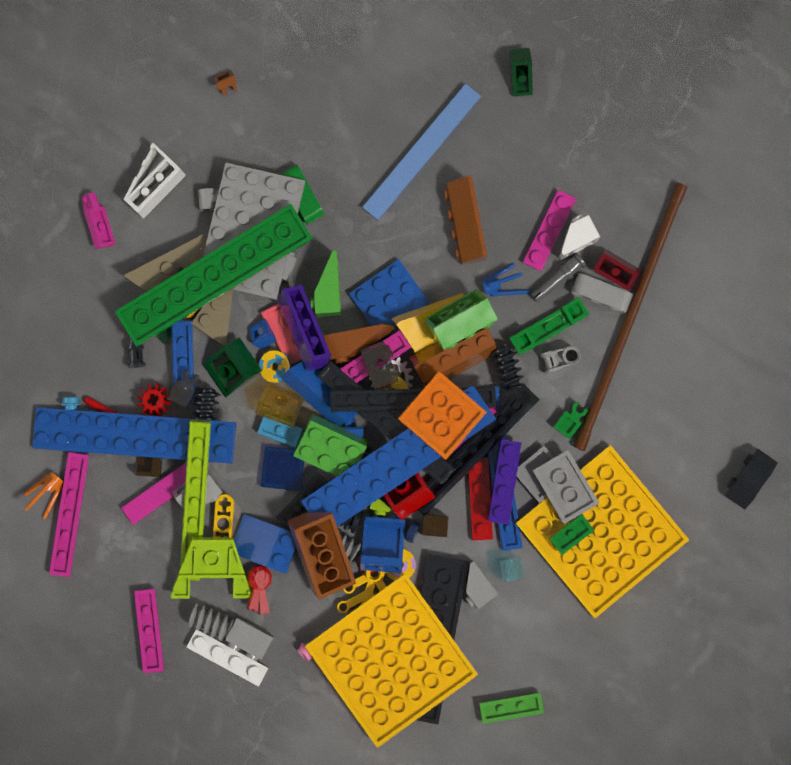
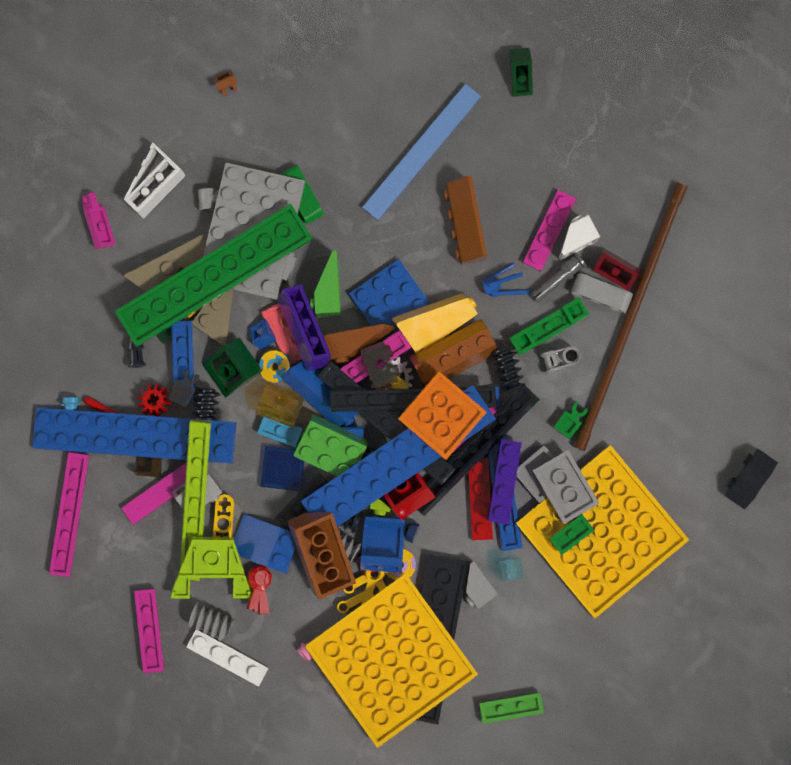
orange plant [24,472,64,519] -> none
light grey brick [225,618,274,661] -> none
dark brown panel [422,515,449,537] -> none
bright green brick [423,289,498,350] -> none

